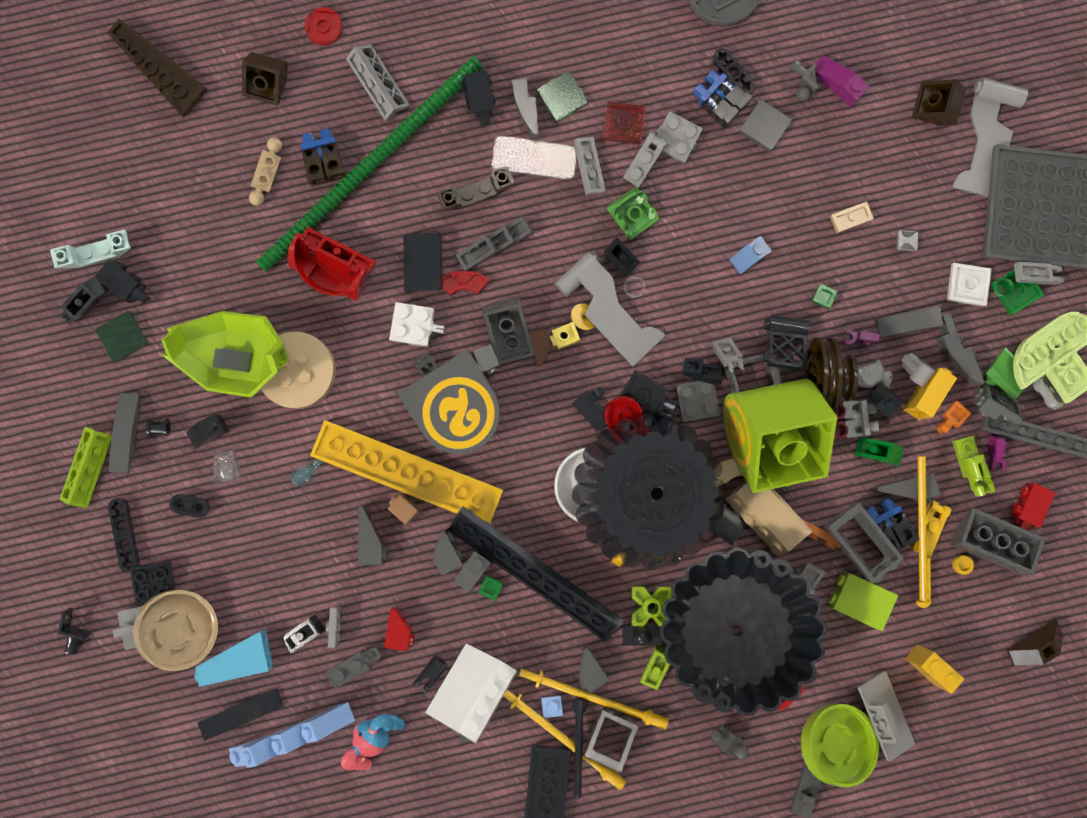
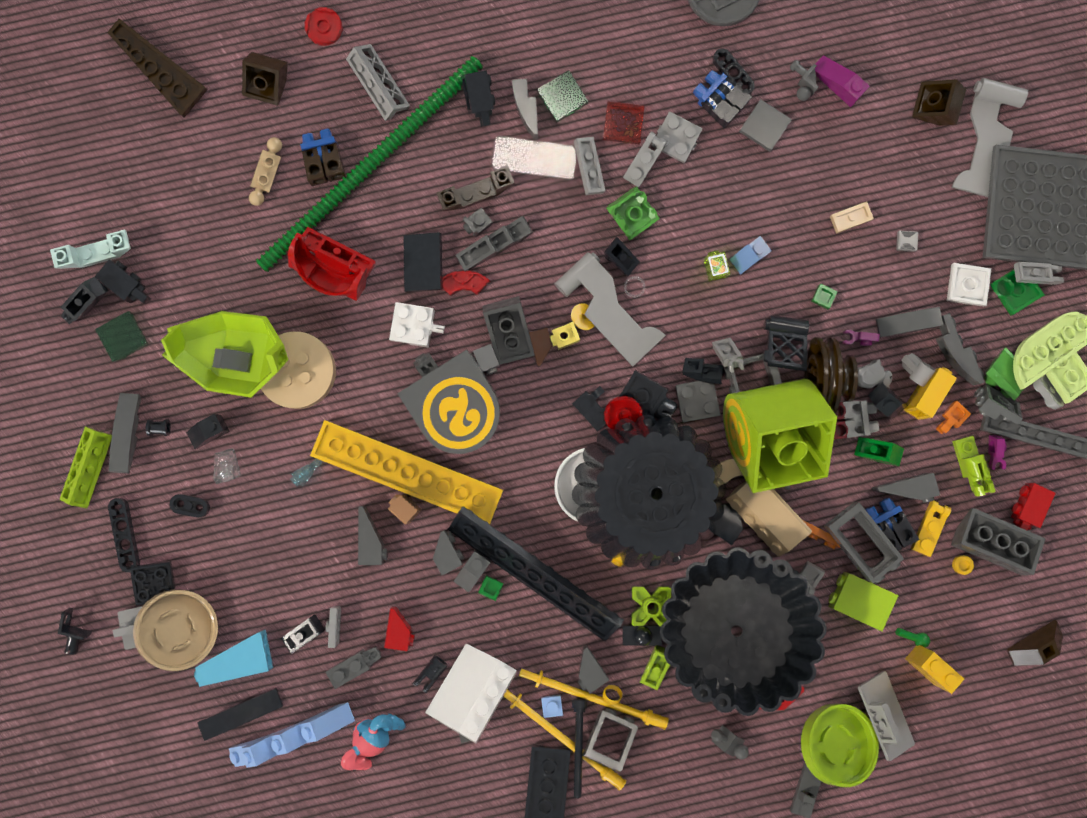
yellow bar [916,456,931,608] -> none
none -> dark grey bracket [462,208,493,237]
none -> yellow axle [603,685,622,705]
none -> clear neon green brick [704,250,731,282]
none -> green bar [895,628,930,648]

